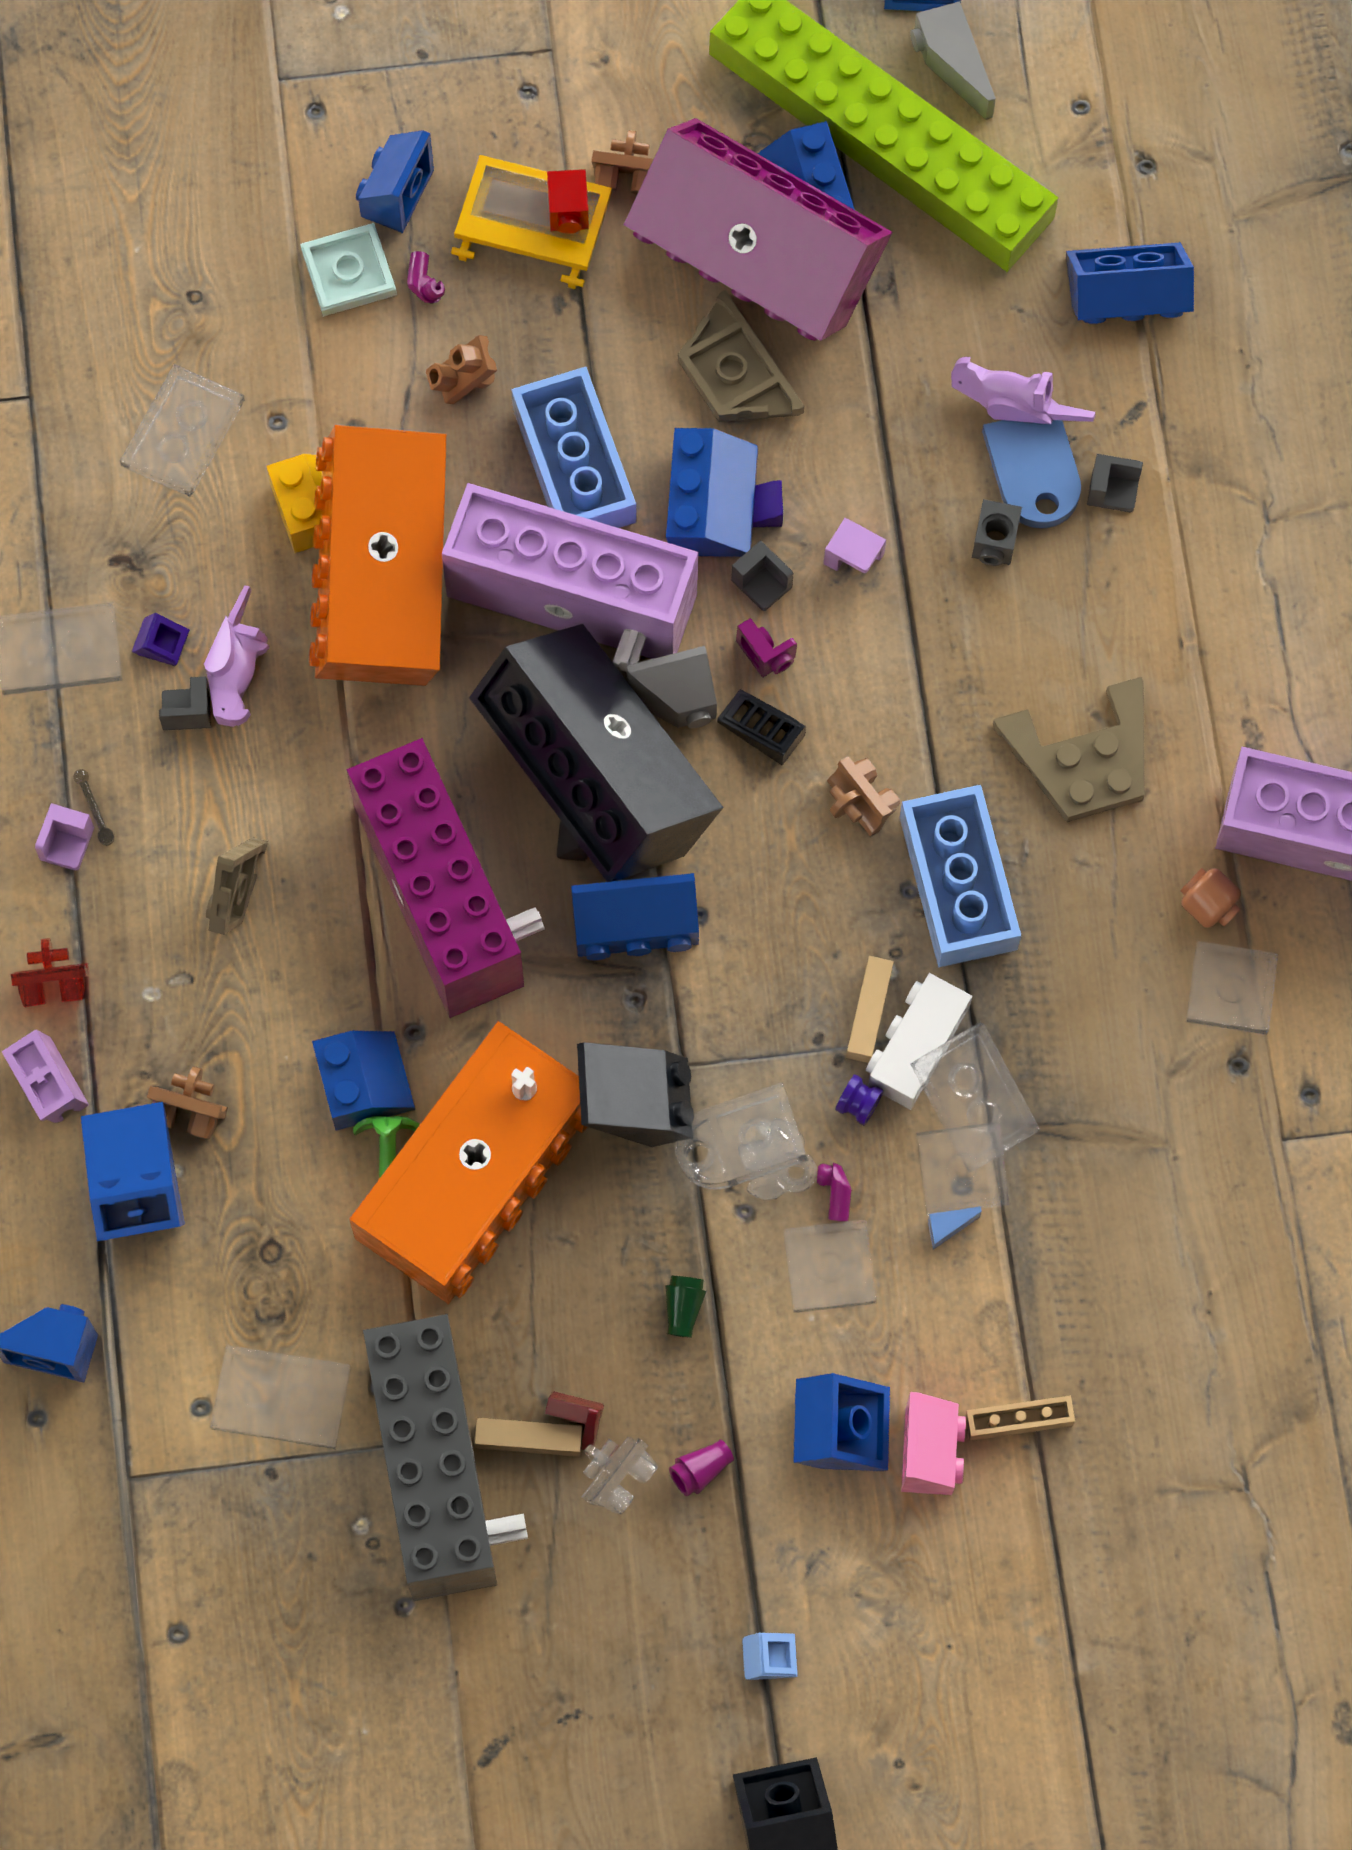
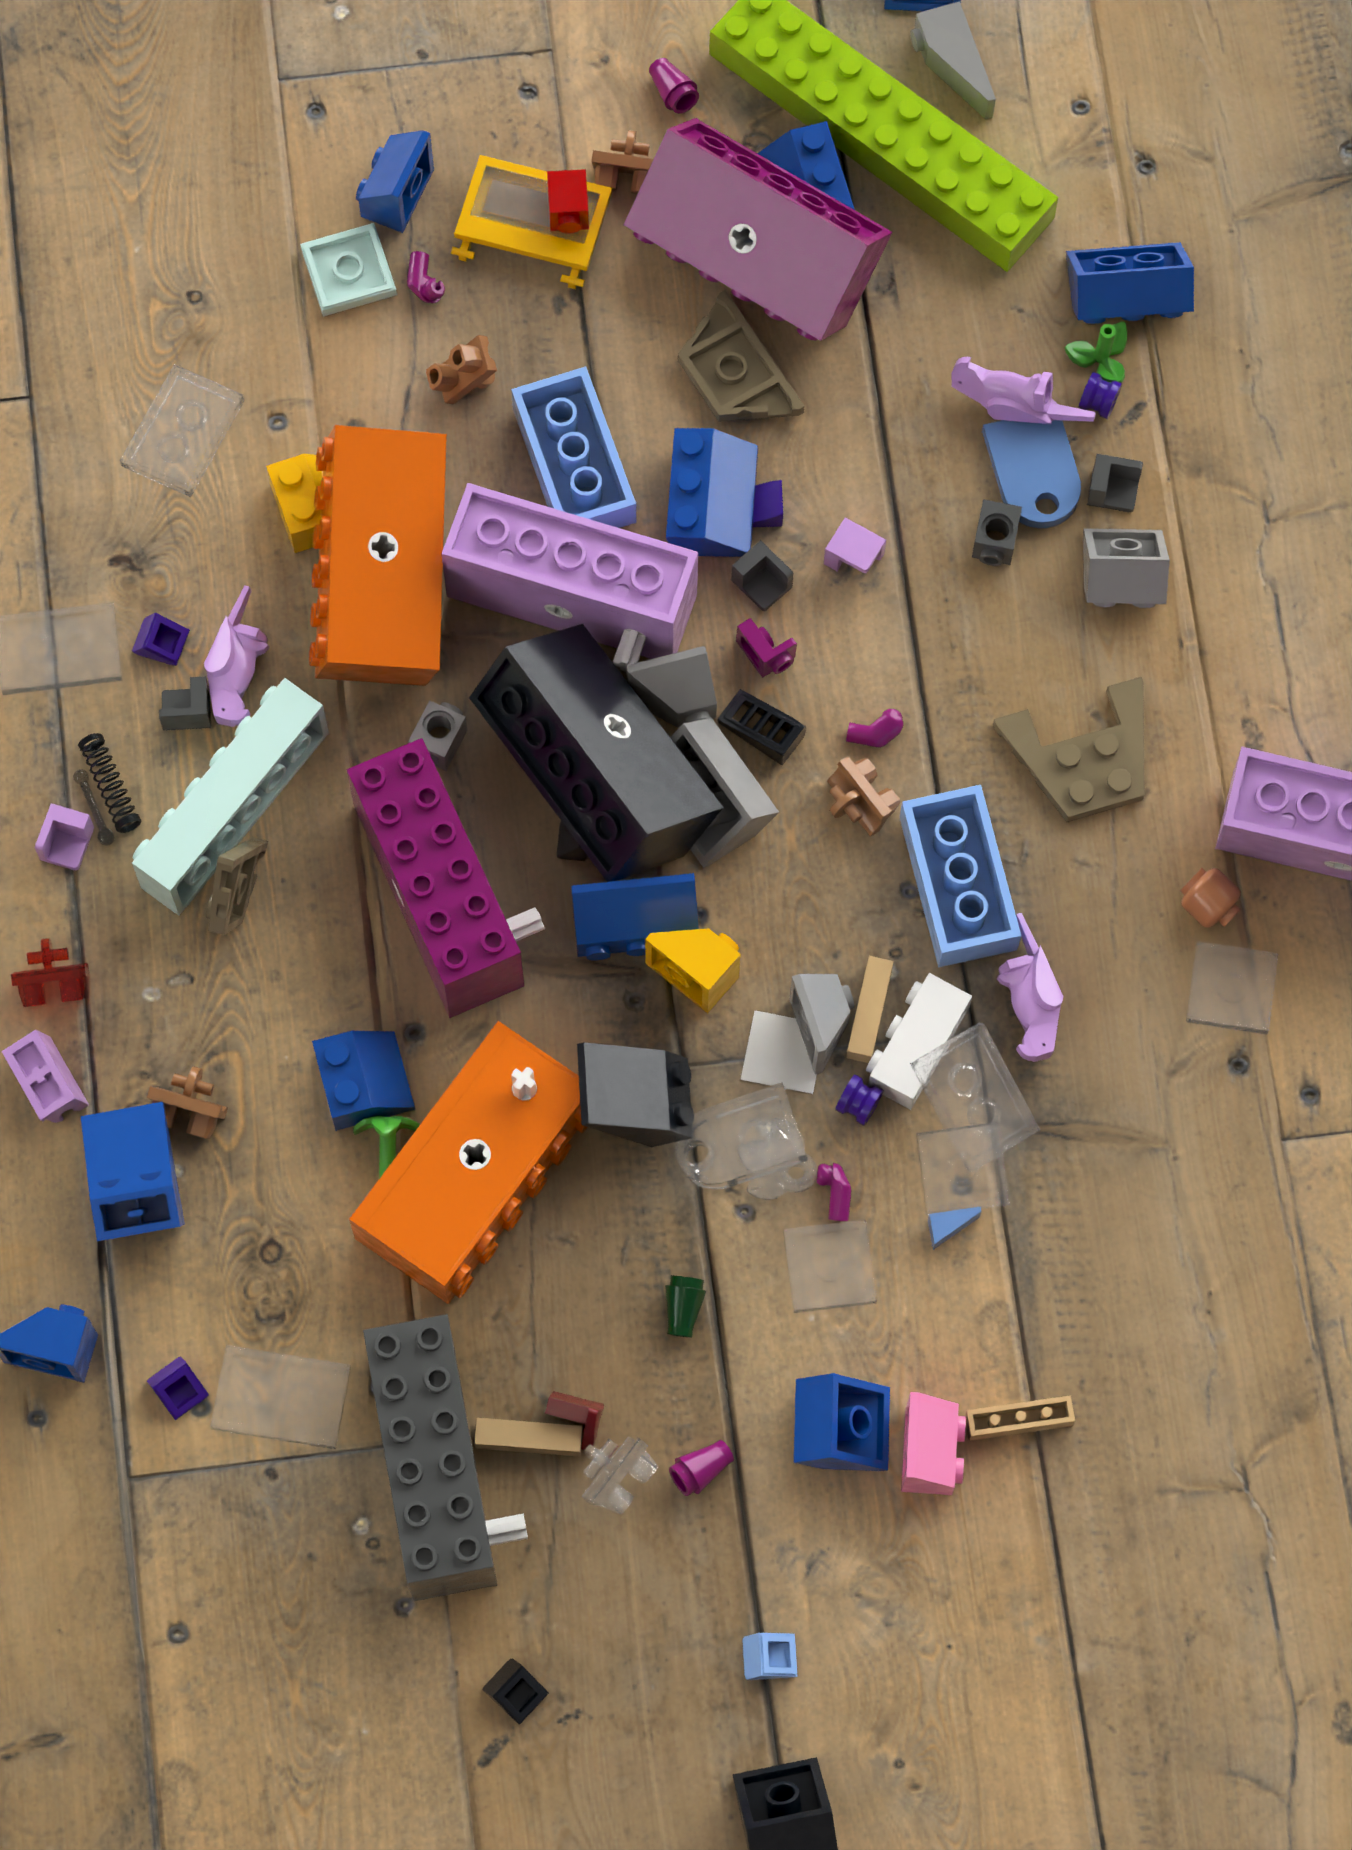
none -> black piece [78,733,142,833]
none -> light aqua brick [132,678,329,916]
none -> dark purple slope [147,1357,209,1420]
none -> light grey brick [408,700,467,771]
none -> black slope [483,1658,549,1725]
none -> yellow slope [645,928,741,1013]
none -> magenta cone [649,58,699,114]
none -> light grey slope [670,718,779,868]
none -> white sticker [741,1011,817,1094]
none -> light grey slope [789,974,855,1074]
none -> magenta arm [846,709,904,748]
none -> lavender animal [997,913,1063,1062]
none -> bright green plant [1065,321,1128,383]
none -> dark purple wheel [1078,372,1122,420]
none -> light grey slope [1083,528,1170,608]

